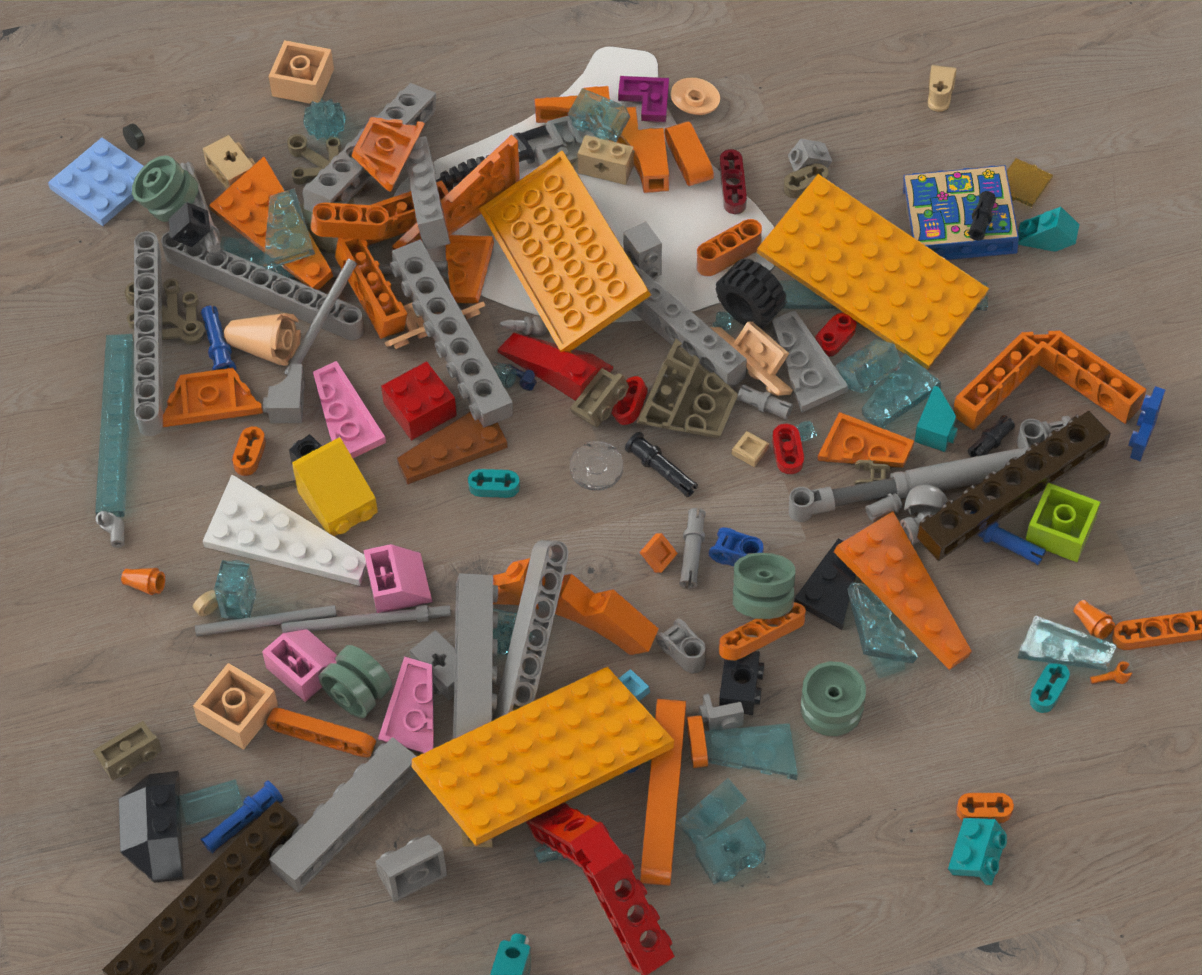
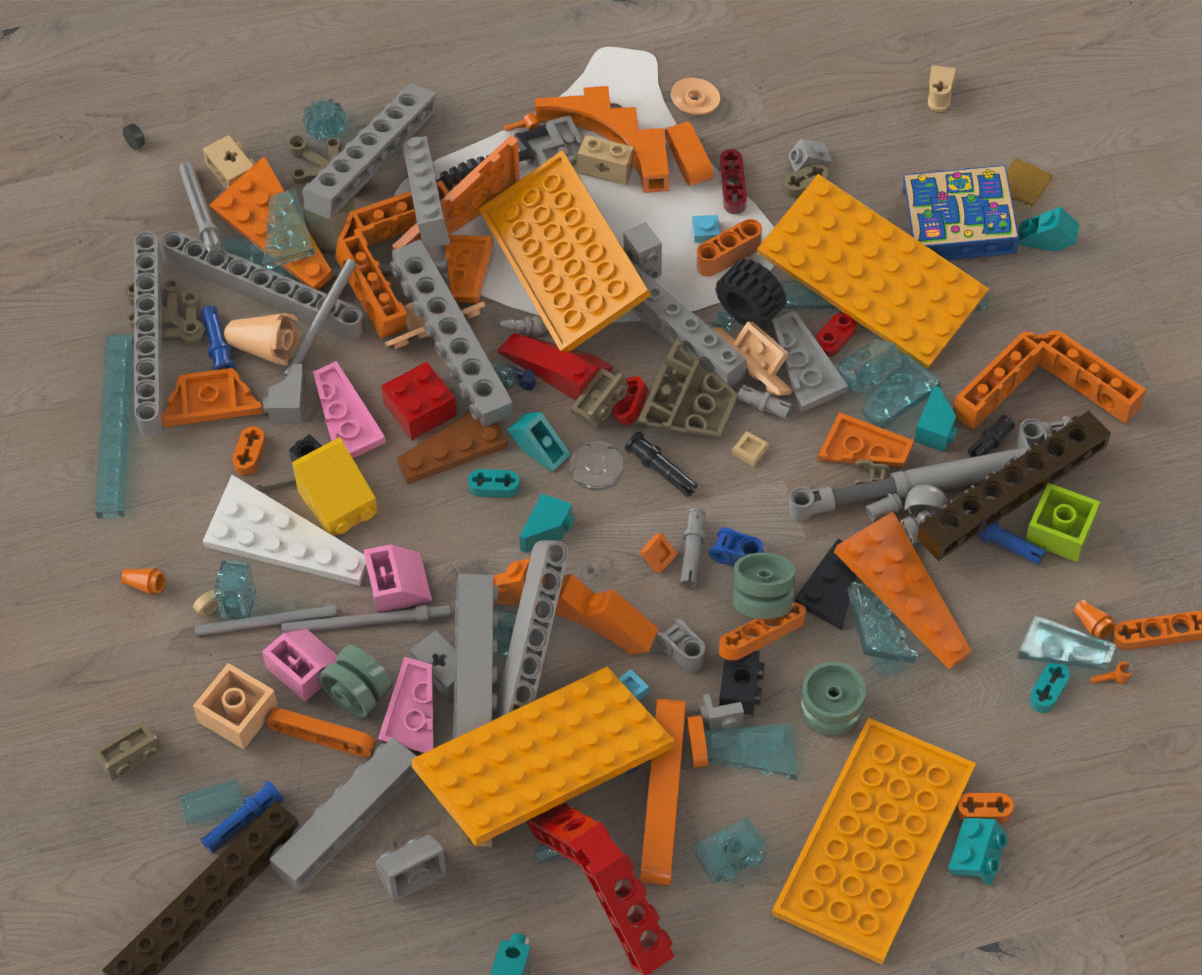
light blue plate [48,138,144,226] -> none
light grey arm [95,511,125,548] -> none
black wedge [119,771,184,883] -> none
sand green wheel [132,155,198,222] -> none
black brick [169,202,211,247] -> none
light nougat brick [269,40,334,105] -> none
orange beam [311,202,389,240] -> none
orange wing [351,117,425,192] -> none
clear light blue brick [568,88,630,142] -> none
magenta plate [618,76,669,122] -> none
clear light blue brick [676,778,747,845] -> none
red plate [772,424,804,474] -> none
clear light blue piece [795,421,817,442] -> none
black pin [968,191,996,241] -> none
blue plate [1128,386,1165,461] -> none
none -> orange hand [504,113,540,131]
none -> teal slope [507,412,571,471]
none -> teal slope [519,493,575,553]
none -> medium azure plate [692,215,720,243]
none -> light orange plate [771,717,976,965]

